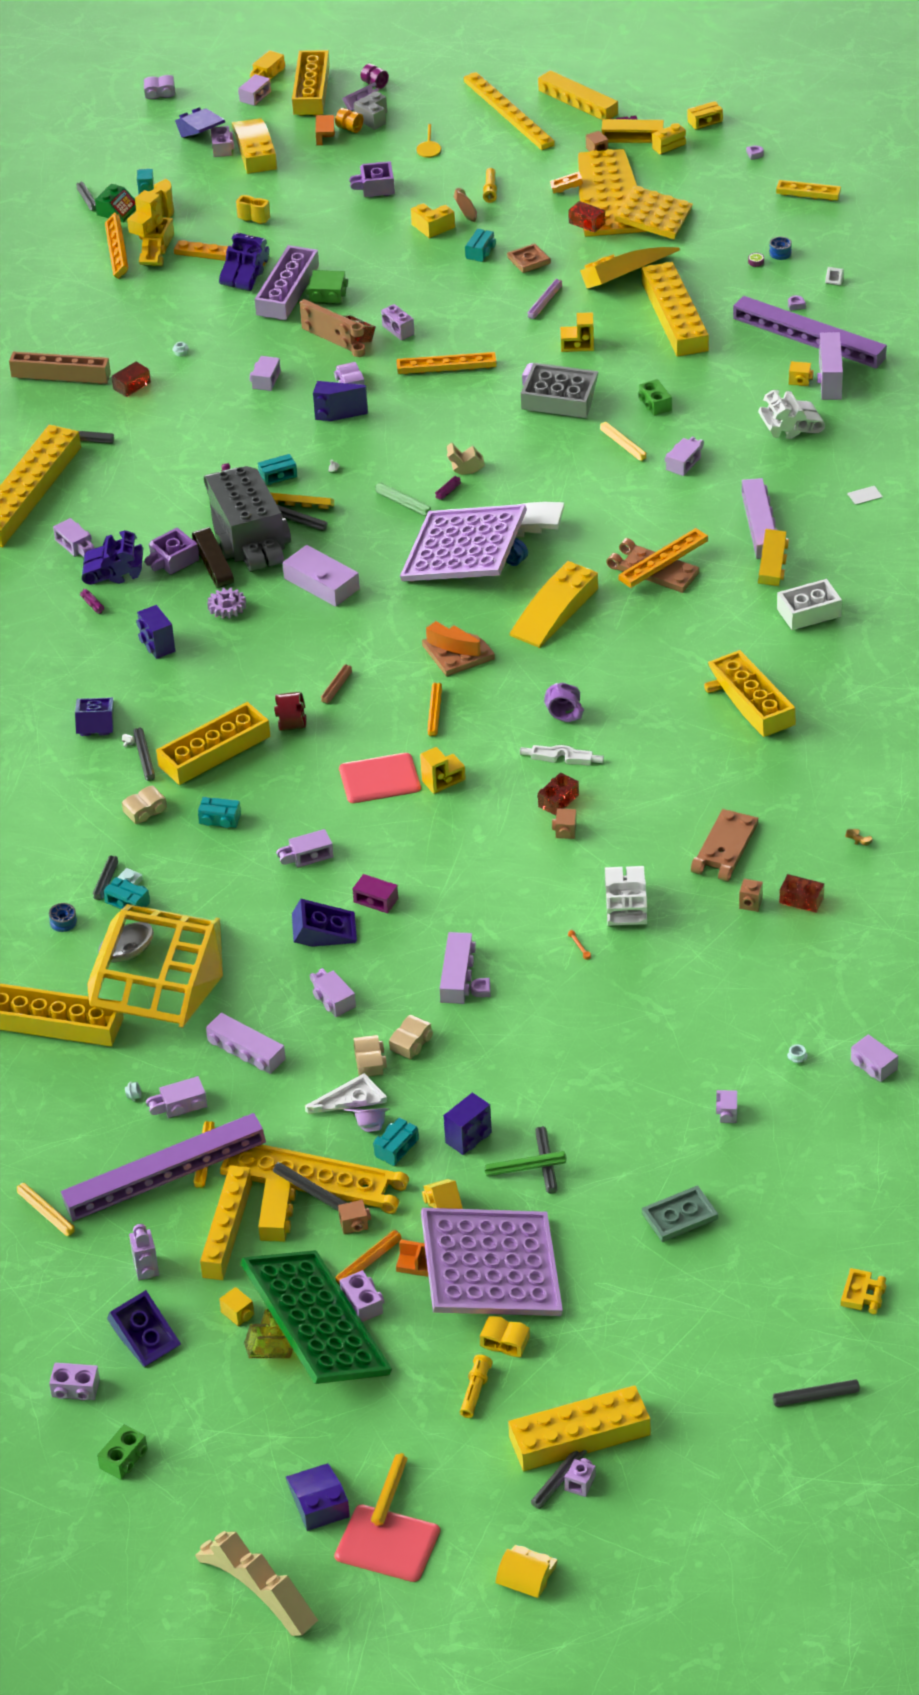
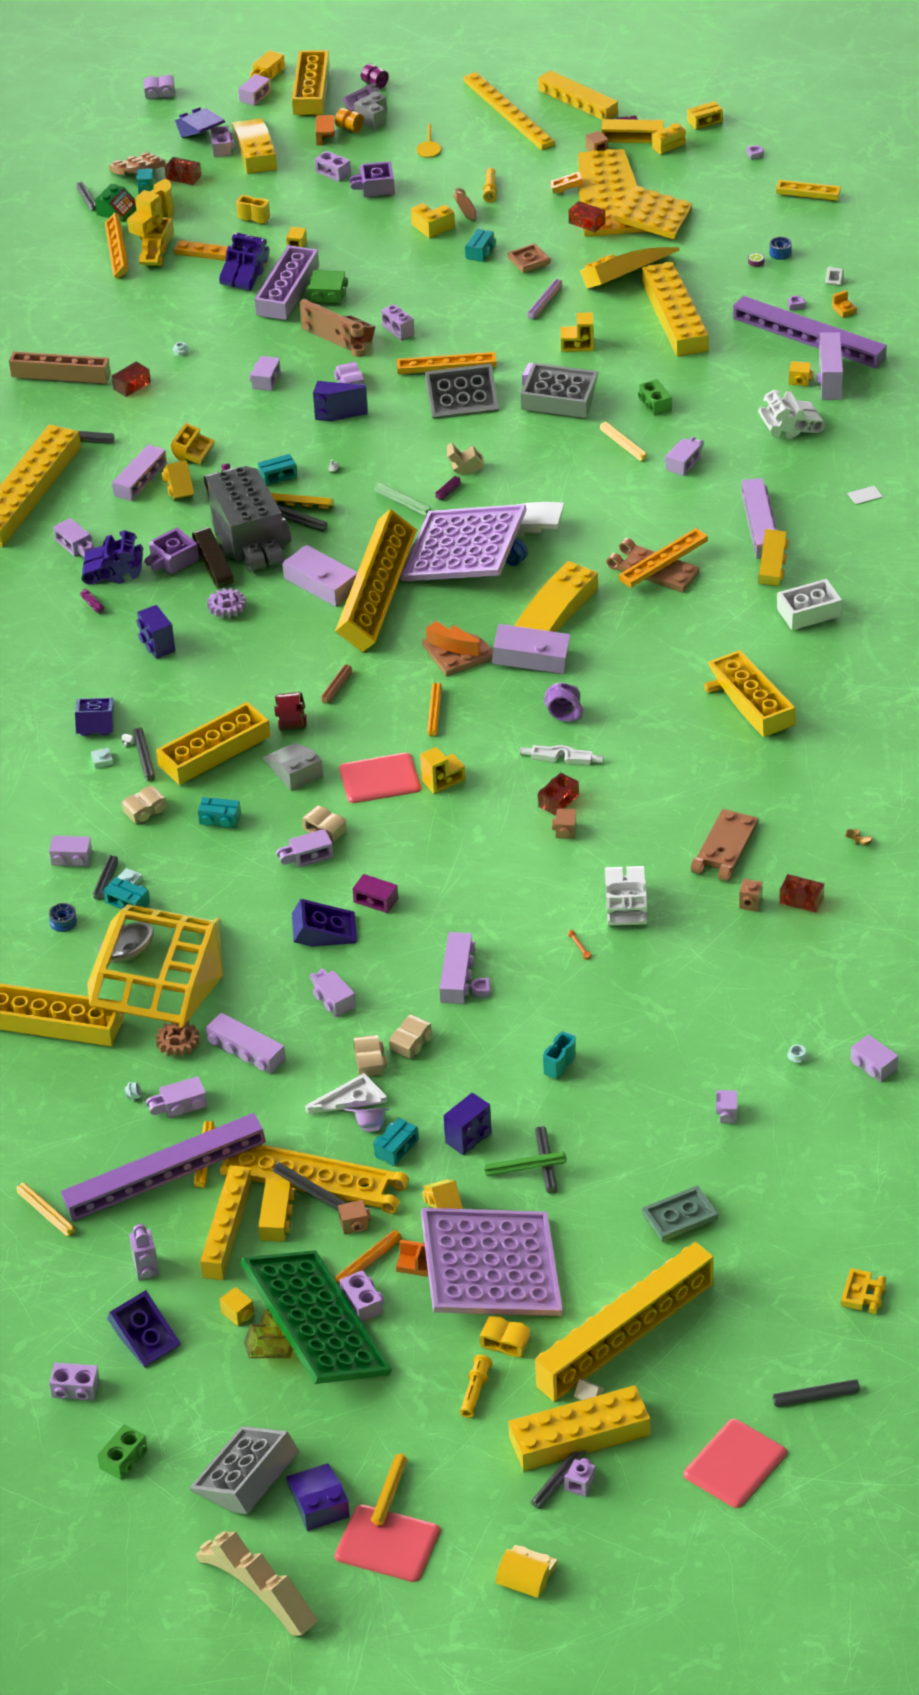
none -> lavender brick [49,836,93,866]
none -> light aqua plate [91,748,113,769]
none -> nougat plate [108,152,166,175]
none -> lavender brick [112,444,167,501]
none -> nougat gear [156,1021,200,1058]
none -> yellow brick [162,460,194,500]
none -> clear red brick [164,157,201,185]
none -> yellow brick [171,423,215,465]
none -> light grey slope [190,1426,299,1514]
none -> light grey slope [263,743,323,791]
none -> yellow brick [286,227,307,248]
none -> tan brick [302,806,347,843]
none -> lavender brick [315,150,351,182]
none -> yellow brick [335,509,417,652]
none -> light grey slope [425,364,499,418]
none -> lavender brick [492,624,570,674]
none -> yellow brick [535,1242,714,1402]
none -> teal brick [543,1031,576,1079]
none -> white slope [574,1379,604,1400]
none -> coral piece [683,1419,787,1508]
none -> light orange bracket [832,290,857,318]

